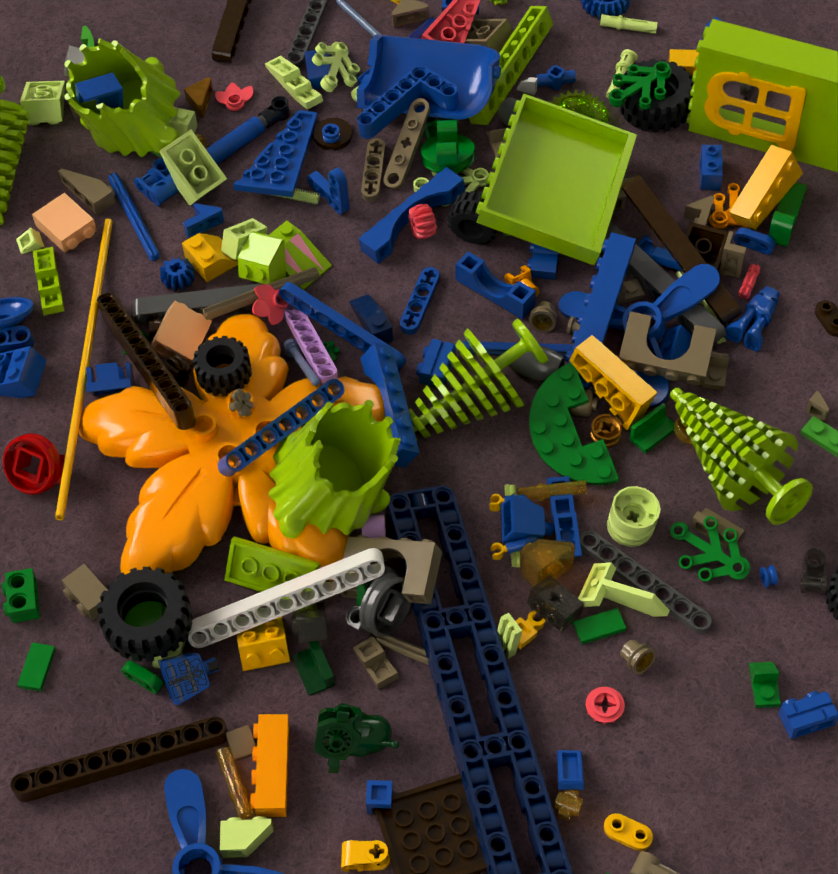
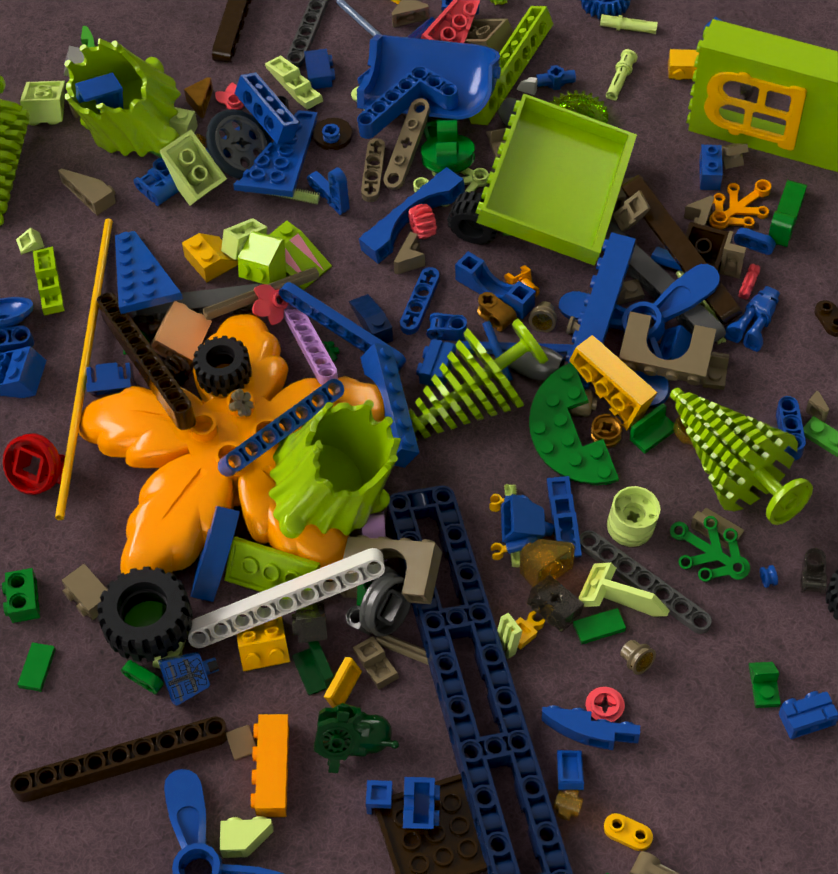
light nougat brick [32,193,97,253] -> none
blue axle [108,173,160,261] -> none
blue gear [160,256,195,292] -> none
blue slope [183,203,224,239] -> none
clear yellow pin [215,747,254,820] -> none
sand blue piece [283,339,320,386] -> none
yellowish green plant [312,42,360,92] -> none
yellow piece [341,840,390,872] -> none
clear yellow pin [518,480,587,501] -> none
blue brick [527,243,559,280] -> none
green plant [609,61,672,109] -> none
black tyre [620,59,695,132] -> none
blue tile [637,235,654,258] -> none
yellow wedge [729,145,803,230] -> none
none -> blue wing [115,231,183,314]
none -> blue slope [190,506,240,602]
none -> dark grey wedge [206,109,272,179]
none -> blue brick [234,72,299,144]
none -> yellow tile [324,657,362,708]
none -> dark tan slope [394,232,425,274]
none -> blue cylinder [403,777,440,829]
none -> blue piece [426,313,468,341]
none -> pearl gold piece [477,292,517,332]
none -> blue bar [482,321,513,381]
none -> blue slope [541,705,640,750]
none -> dark tan slope [612,190,650,232]
none -> dark tan slope [722,143,749,169]
none -> blue beam [776,396,806,461]

